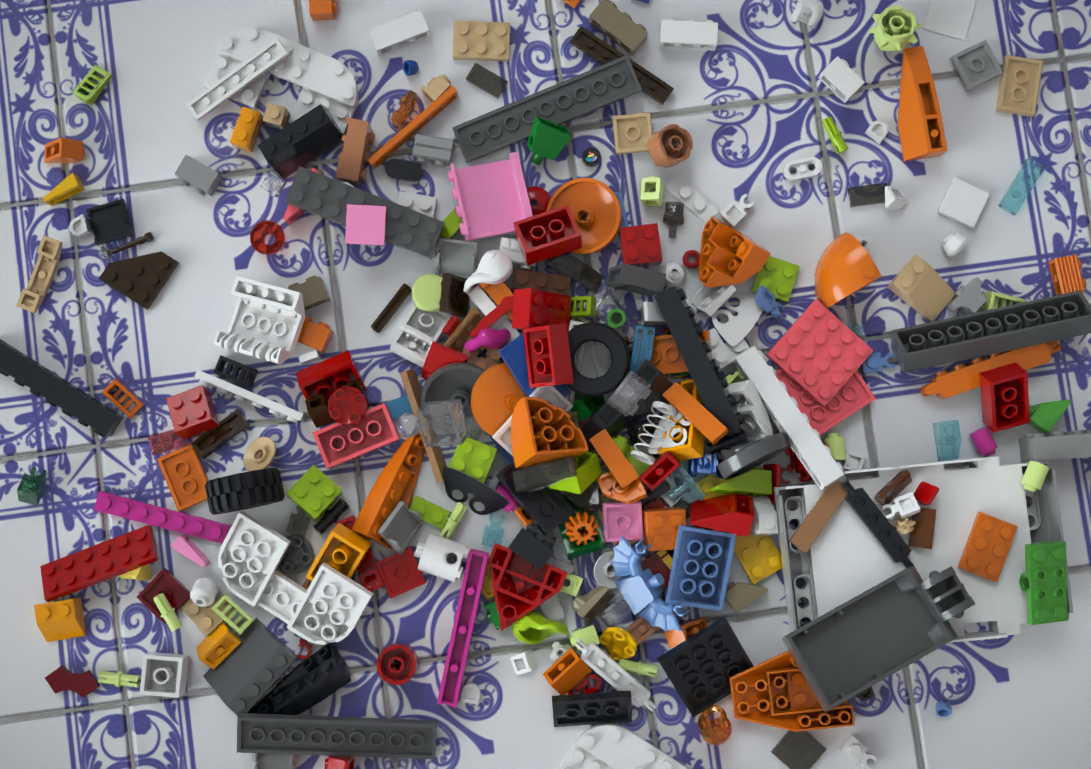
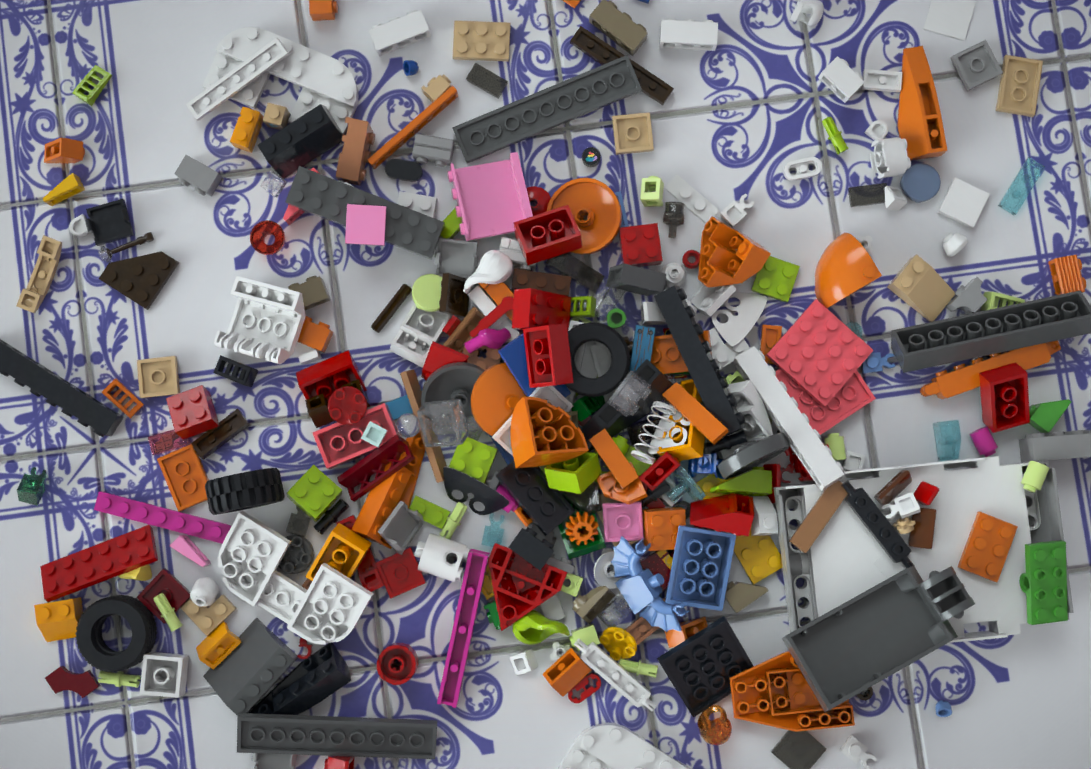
white plate [194,370,307,423] -> none
yellowish green slope [211,594,254,635] -> none
tan dish [243,437,276,471] -> none
clear orange plate [391,90,418,131] -> none
white tile [460,683,481,704] -> none
clear smoke slope [512,457,577,492] -> none
green torso [527,116,572,165] -> none
black plate [552,691,632,727] -> none
nougat brick [647,124,693,168] -> none
medium blue plate [755,285,784,319] -> none
yellowish green brick [869,6,921,51] -> none
none -> black tyre [76,595,157,672]
none -> tan plate [137,356,180,399]
none -> dark red fence [337,434,414,502]
none -> light aqua plate [361,421,388,448]
none -> orange plate [760,325,782,365]
none -> white plate [862,69,902,92]
none -> white brick [870,137,911,179]
none -> sand blue tile [900,163,941,203]

